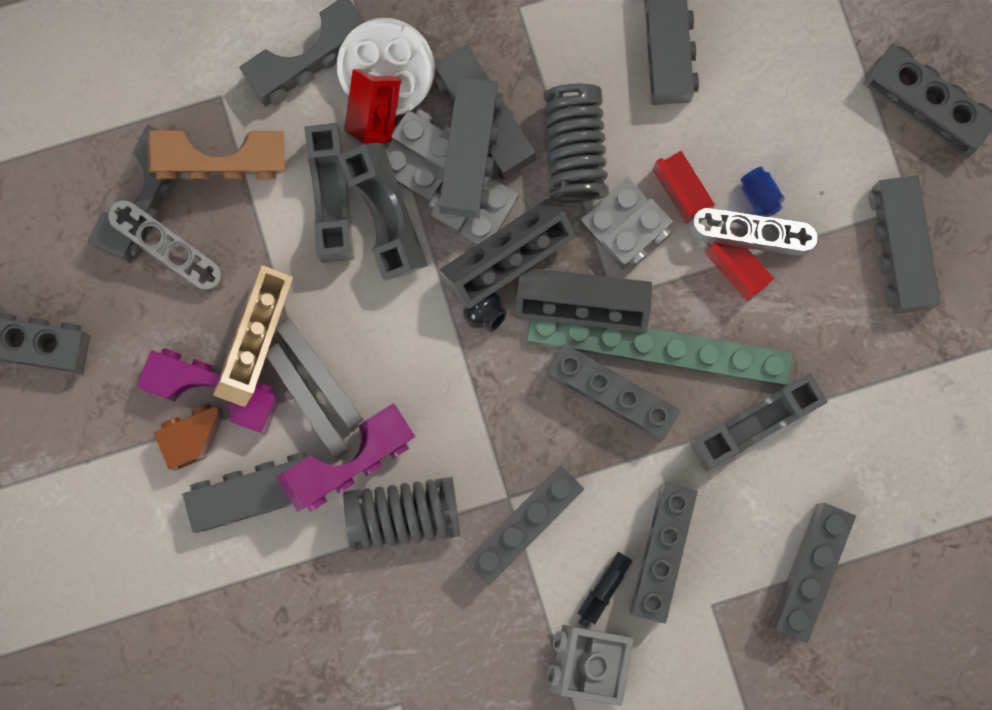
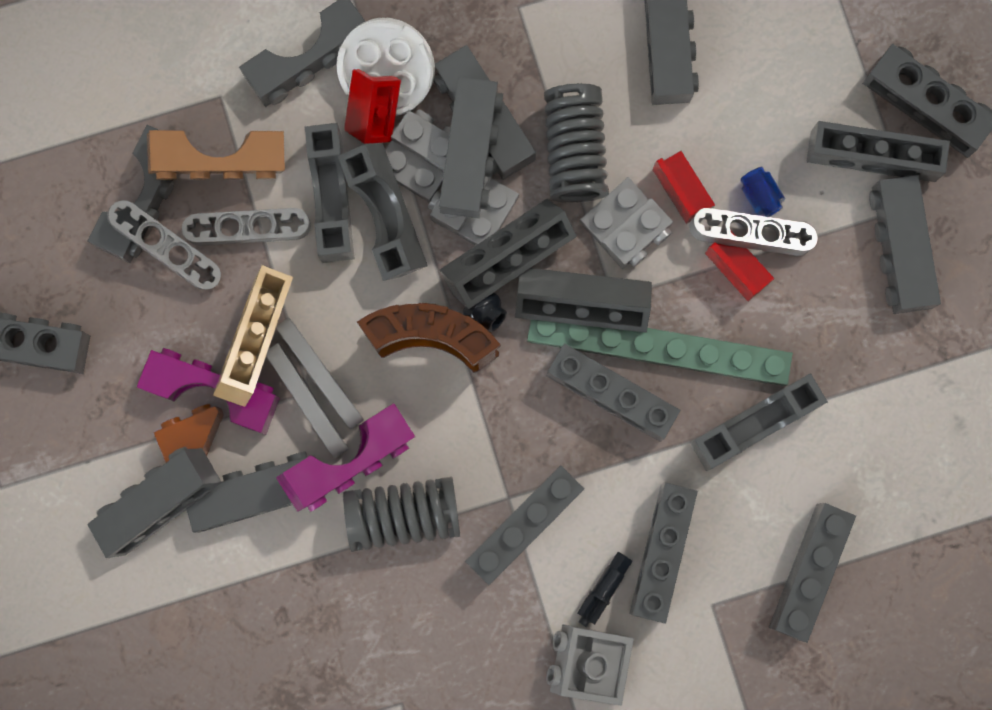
none -> dark grey brick [87,447,222,559]
none -> light grey beam [182,208,311,246]
none -> reddish brown fence [357,303,501,373]
none -> dark grey brick [807,121,950,182]

